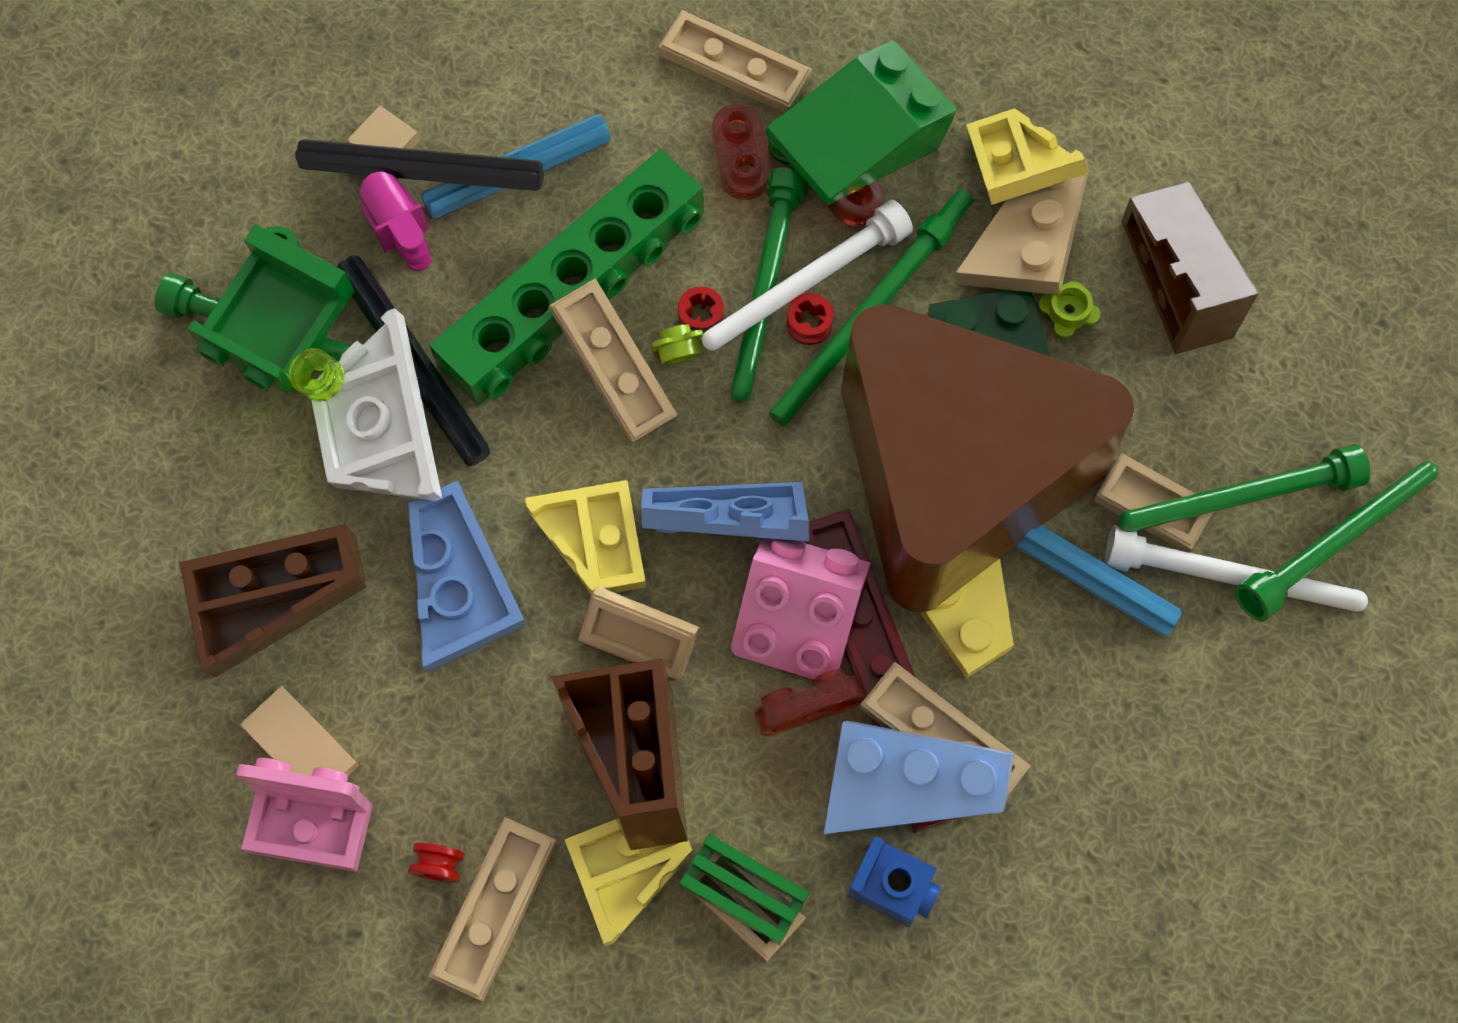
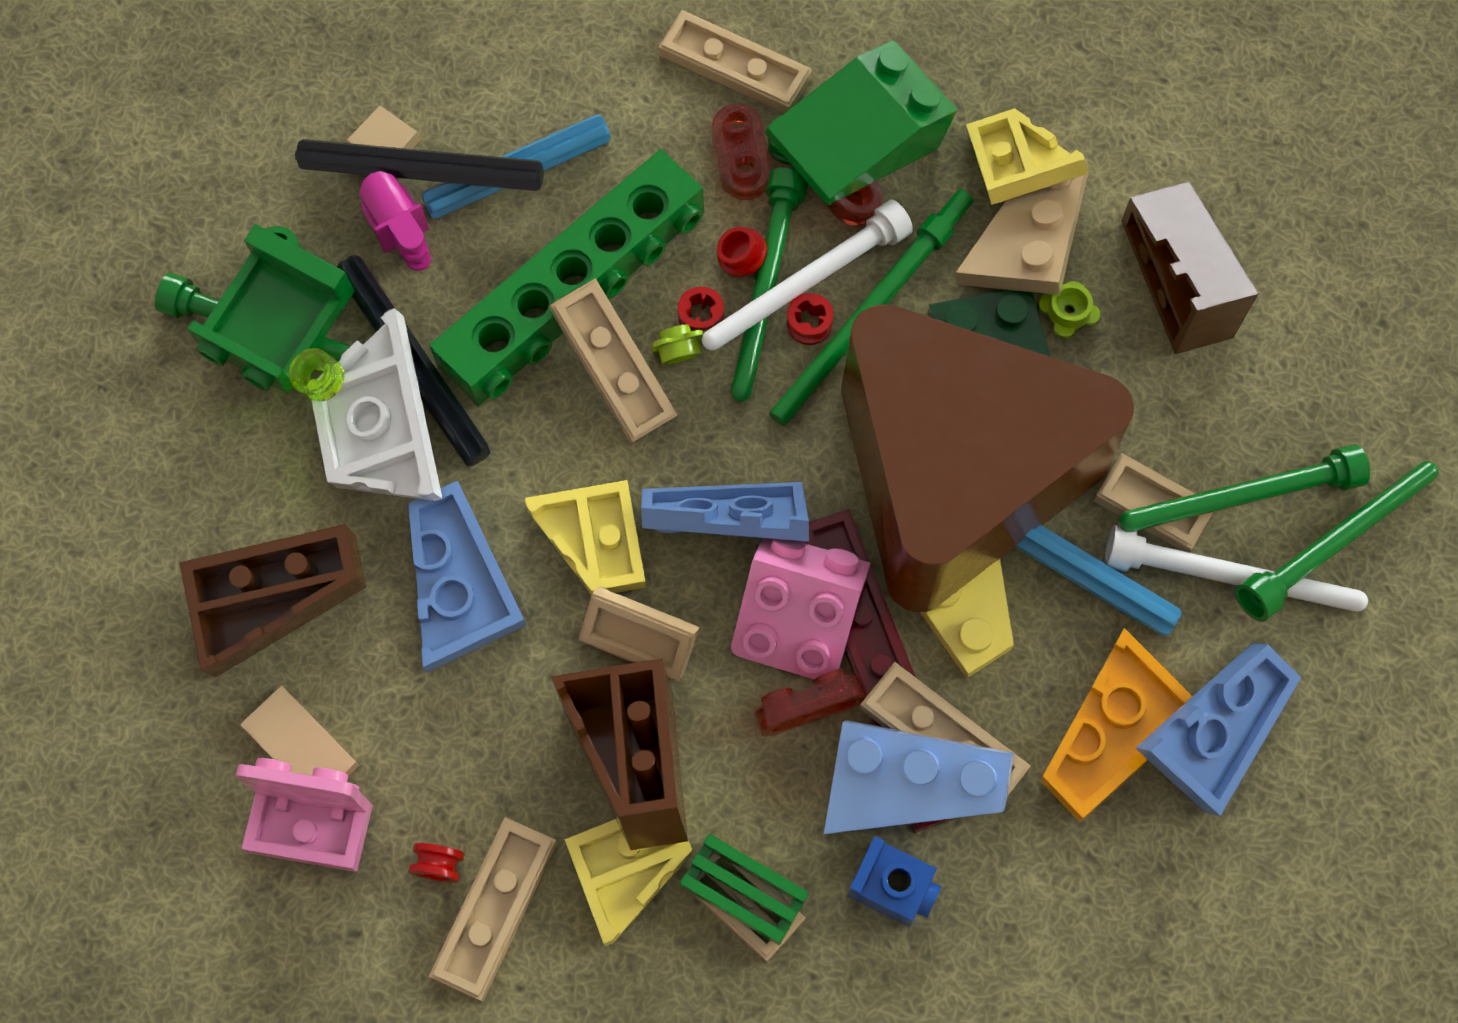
none -> red plate [717,227,767,277]
none -> light orange wing [1041,628,1193,823]
none -> medium blue wing [1135,643,1301,816]

